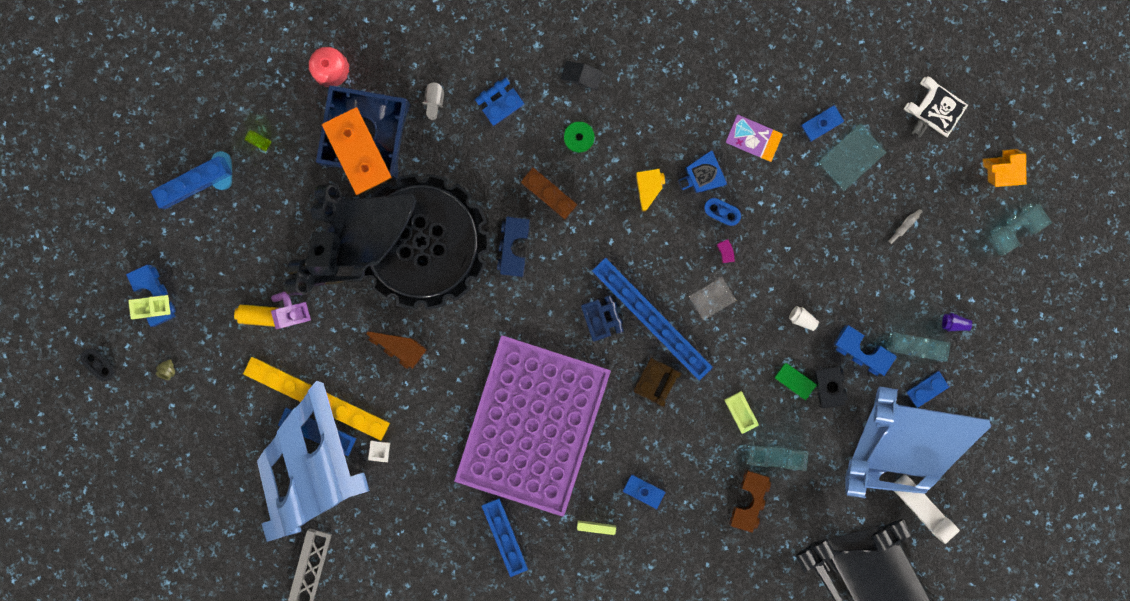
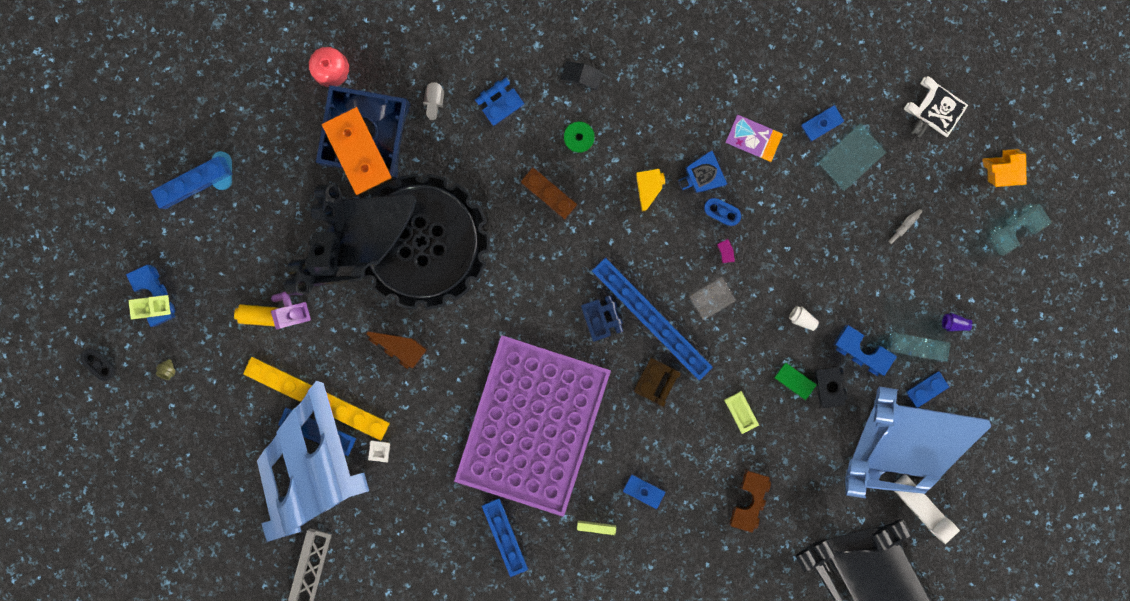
clear neon green piece [245,130,272,152] -> none
dark blue arch [497,217,530,277] -> none
clear light blue arch [746,444,808,471] -> none

